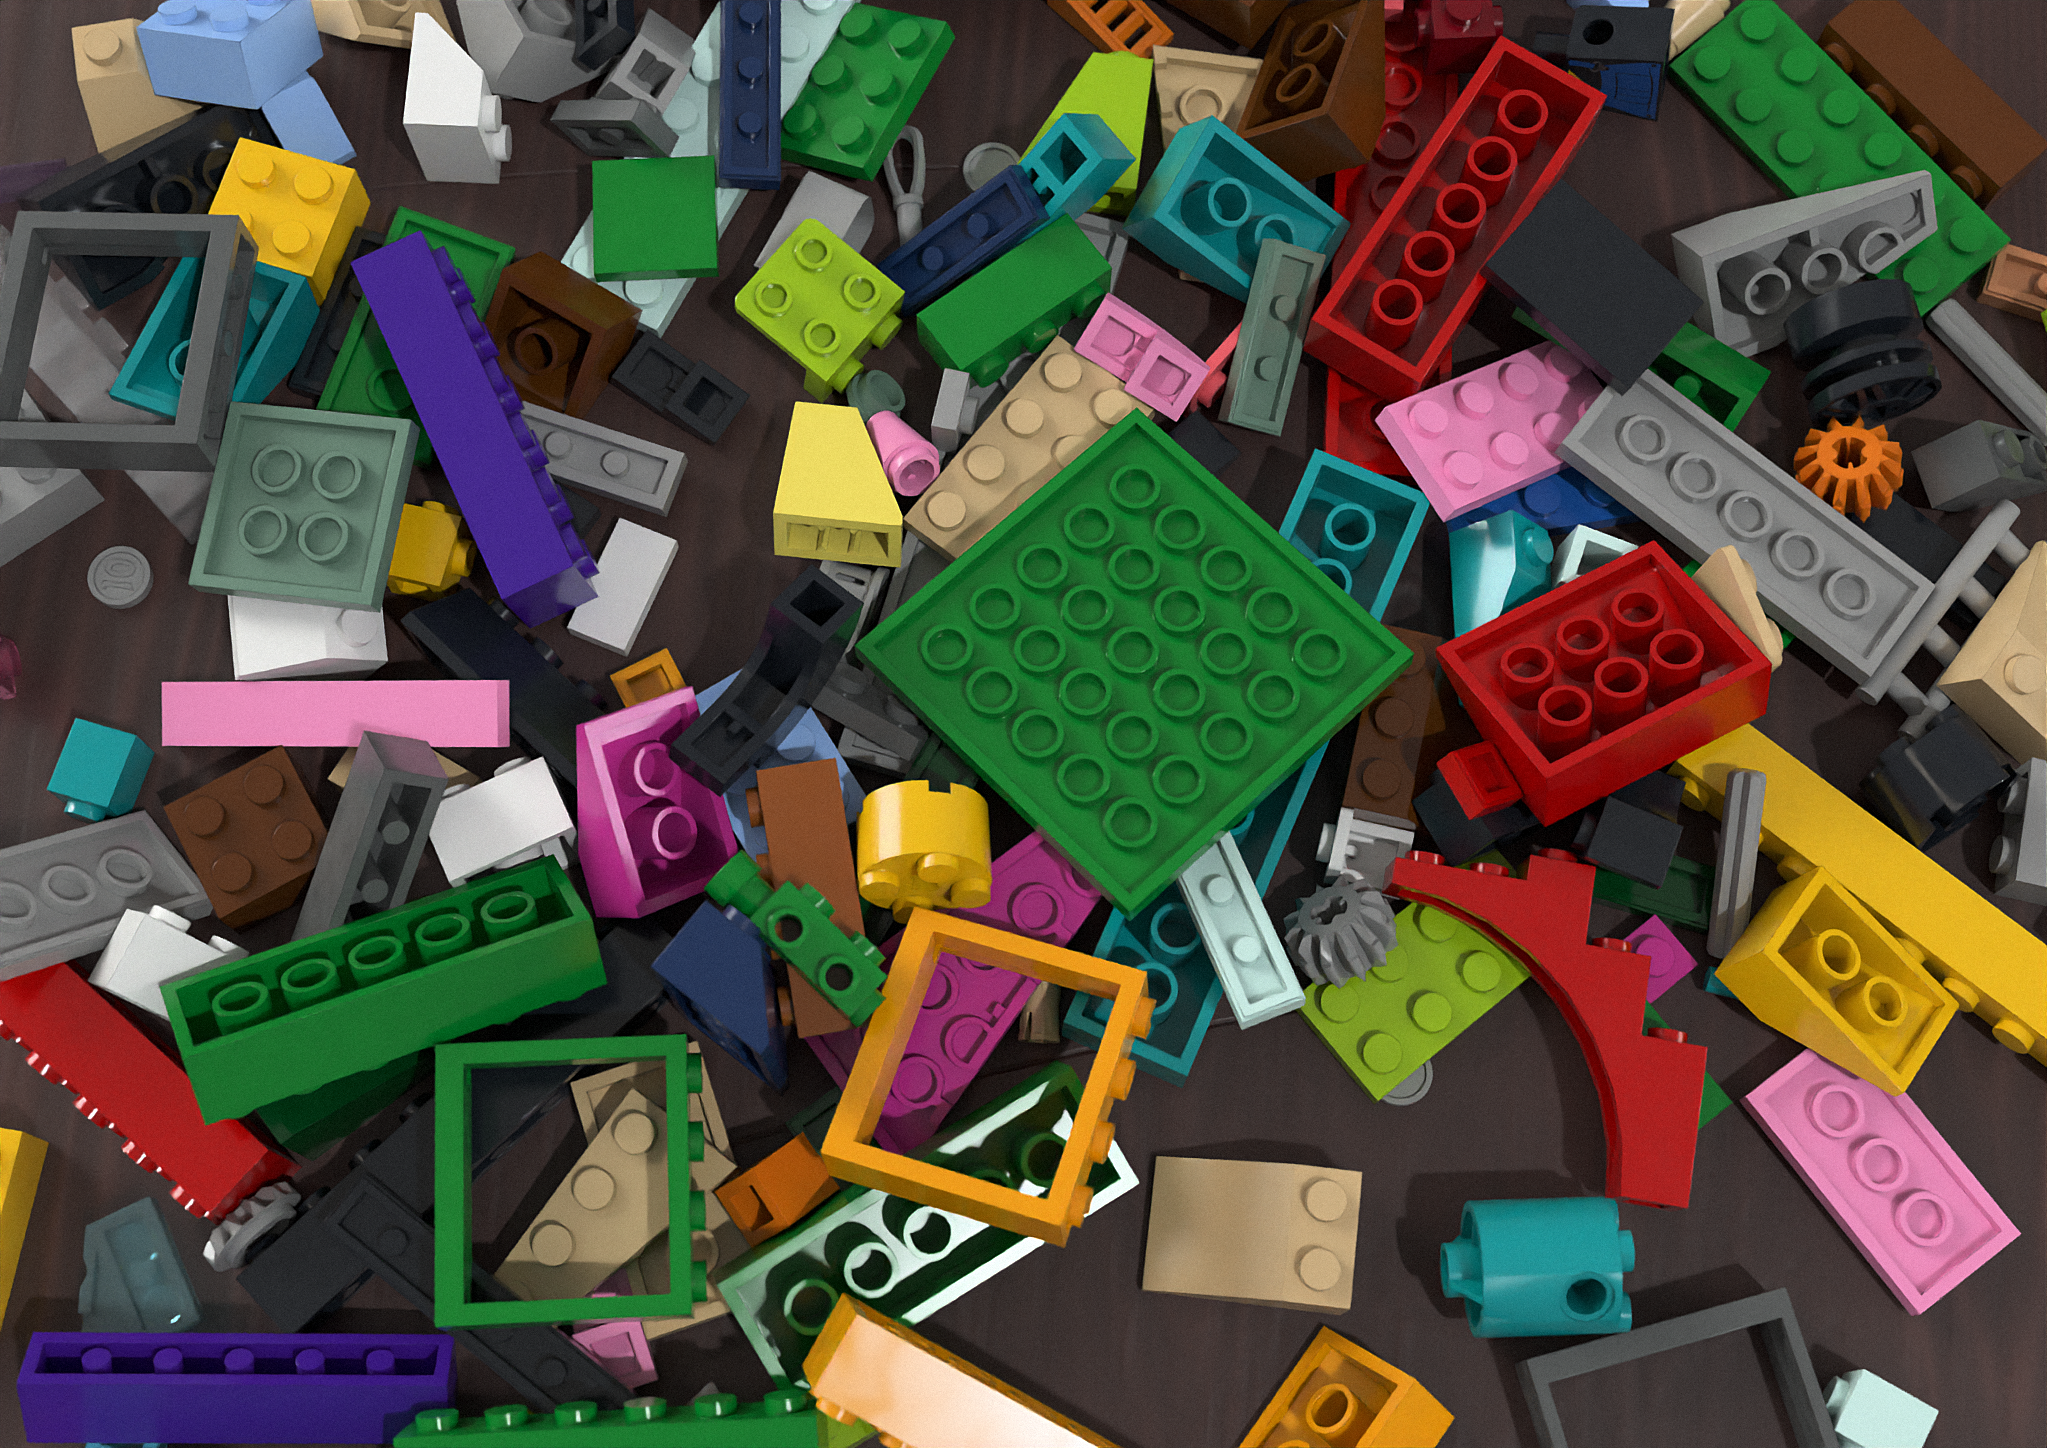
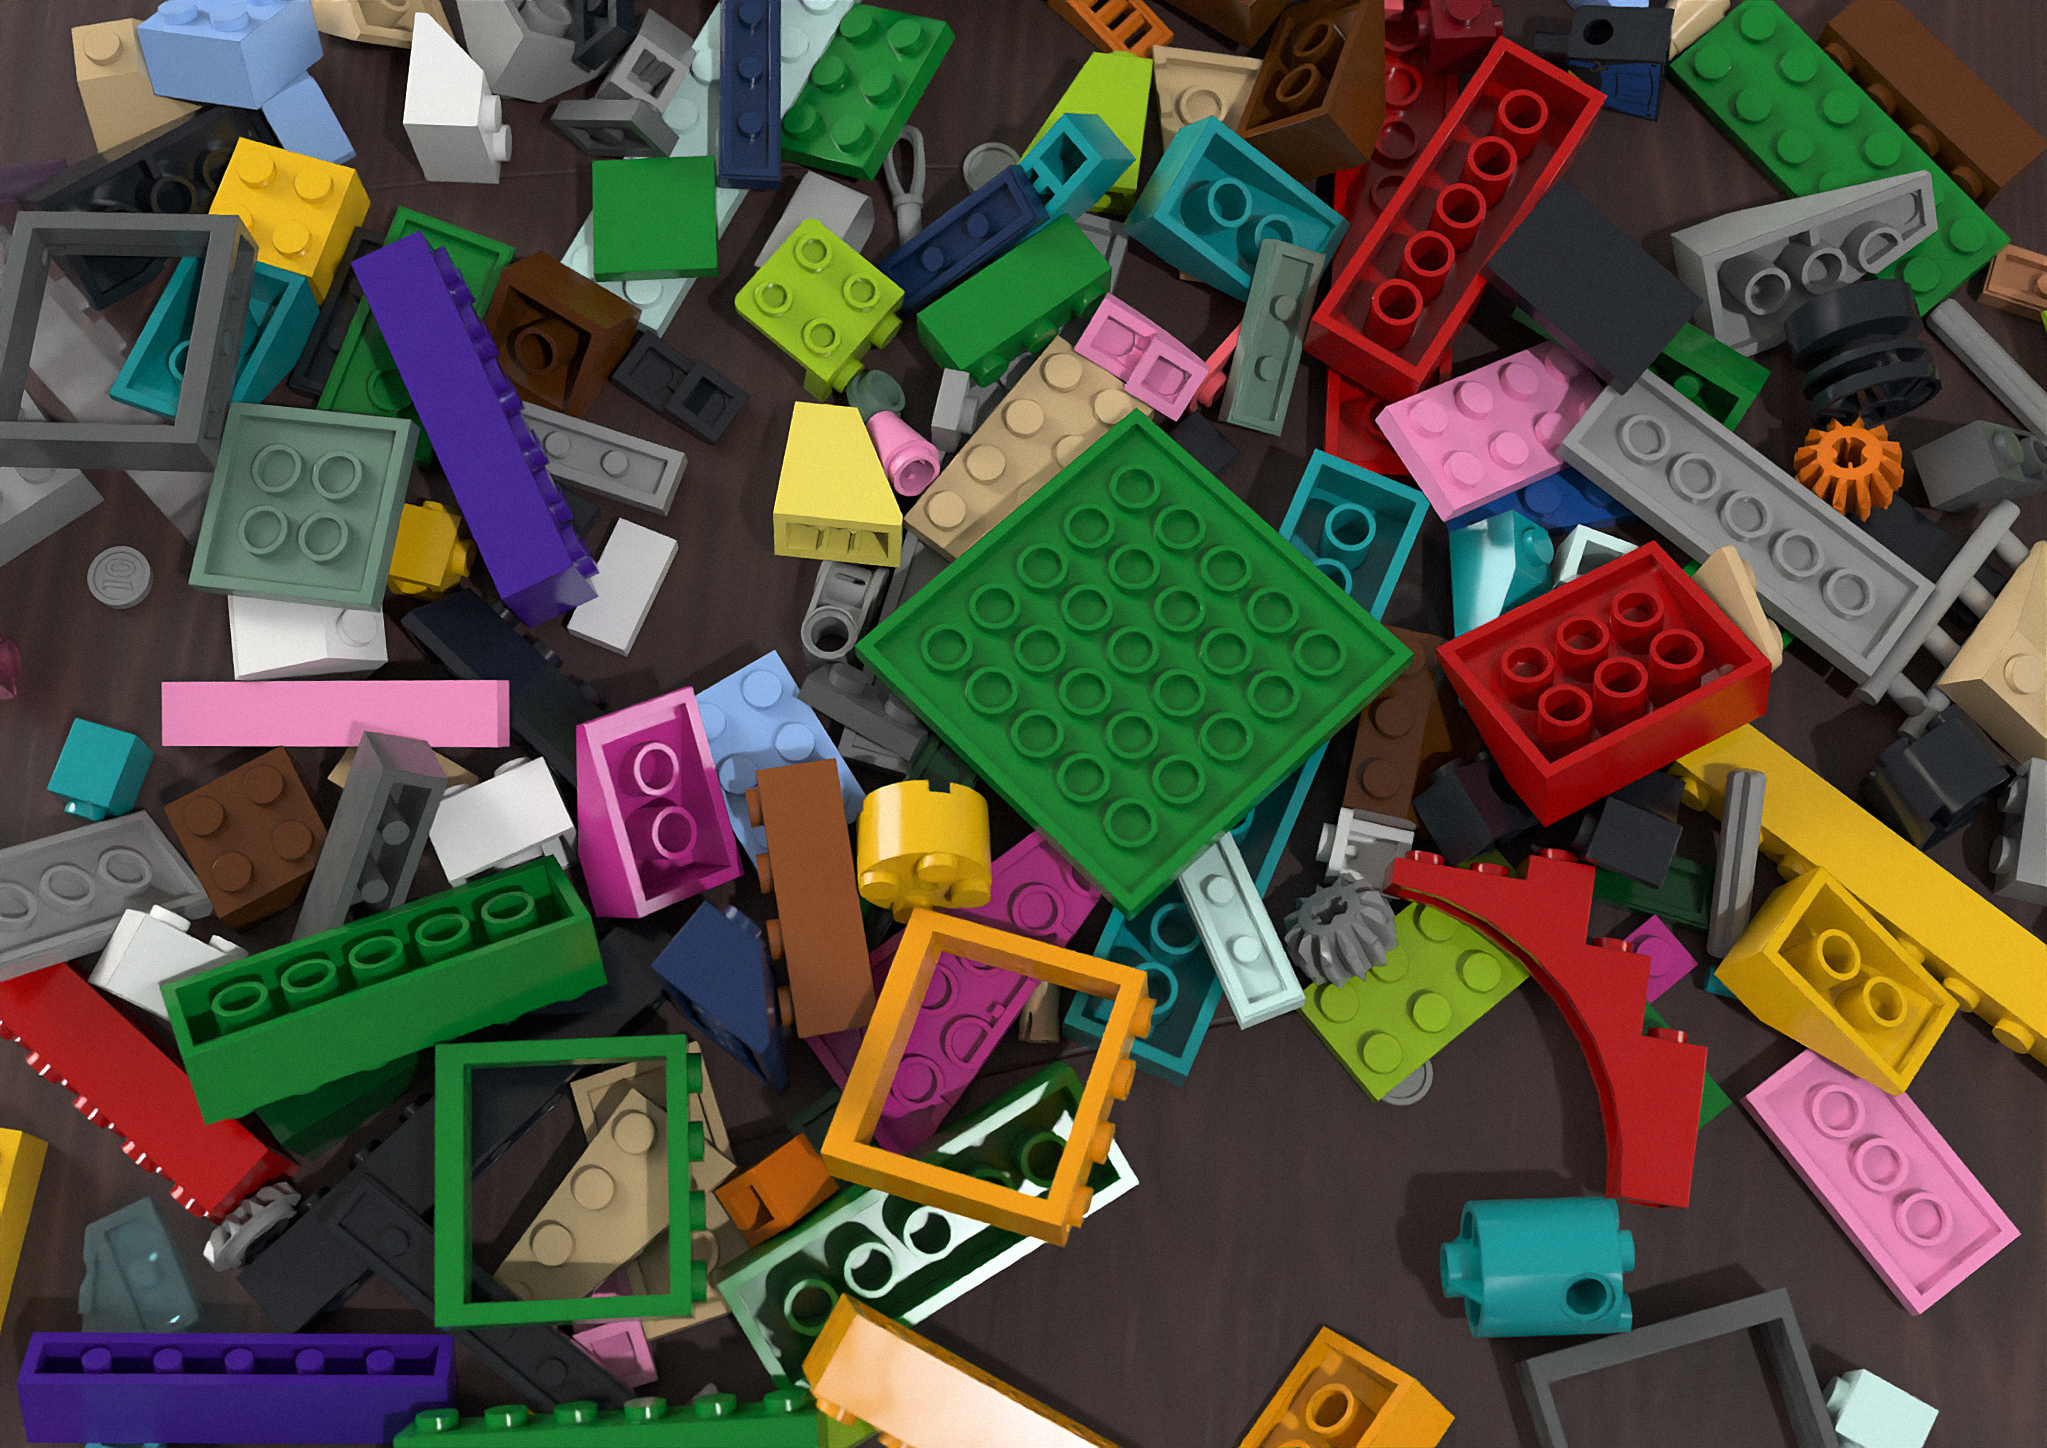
light orange tile [610,648,687,708] -> none
black arch [668,564,864,797] -> none
green brick [704,850,888,1028] -> none
tan slope [1142,1156,1362,1315] -> none
red tile [1436,739,1524,820] -> none

